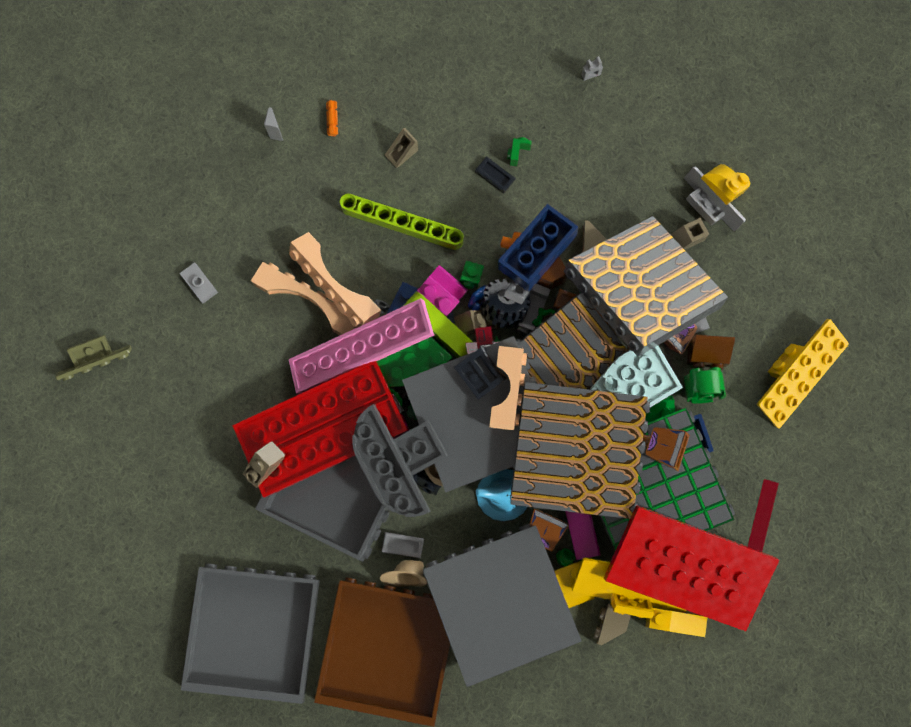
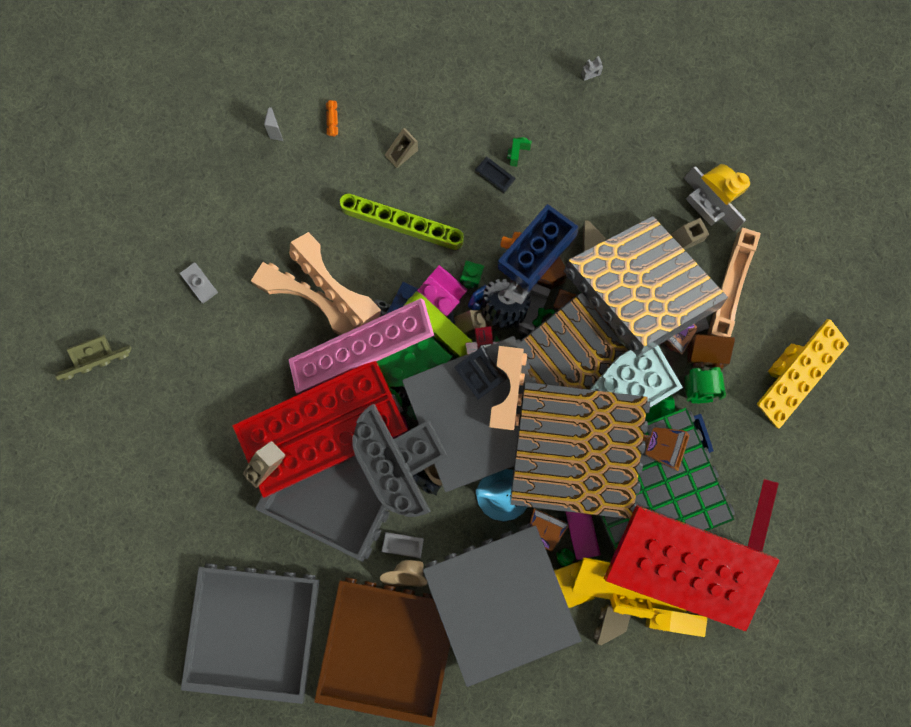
none -> light nougat arch [707,227,761,337]

